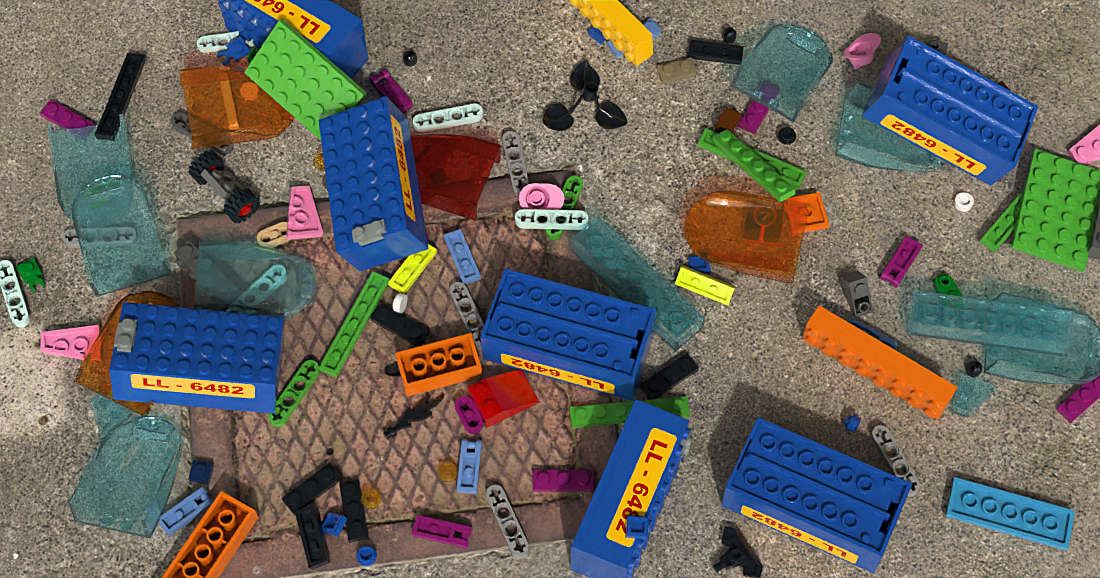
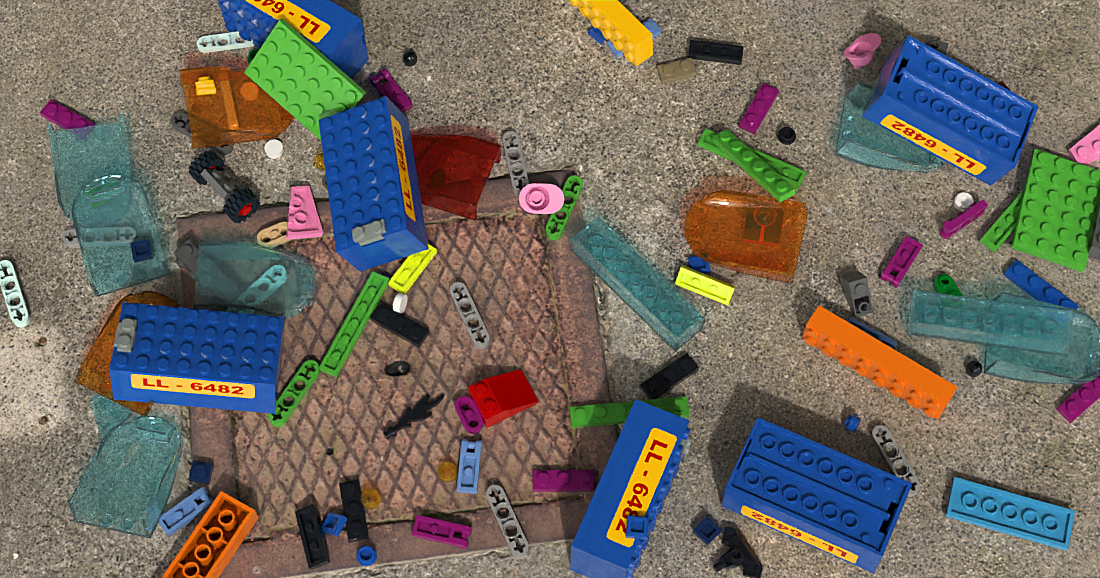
green plate [16,258,46,293] -> none
bright pink wing [40,325,102,363] -> none
black plate [95,53,146,141] -> none
blue plate [217,37,250,66] -> none
black plate [281,462,343,516] -> none
orange brick [395,333,482,397] -> none
light aqua beam [413,104,483,133] -> none
medium blue plate [443,229,481,285] -> none
blue piece [480,269,657,401] -> none
light aqua beam [515,209,588,230] -> none
black plant [542,60,628,131] -> none
reddish brown brick [715,107,742,135] -> none
black hinge [722,27,737,43] -> none
clear light blue windscreen [730,24,833,122] -> none
orange plate [783,192,830,235] -> none
clear light blue wing [949,374,998,418] -> none
none -> dark blue plate [130,238,154,263]
none -> yellow plate [195,77,216,95]
none -> white tile [264,140,284,159]
none -> dark blue plate [693,516,722,546]
none -> magenta plate [940,200,988,239]
none -> blue plate [1004,259,1079,322]

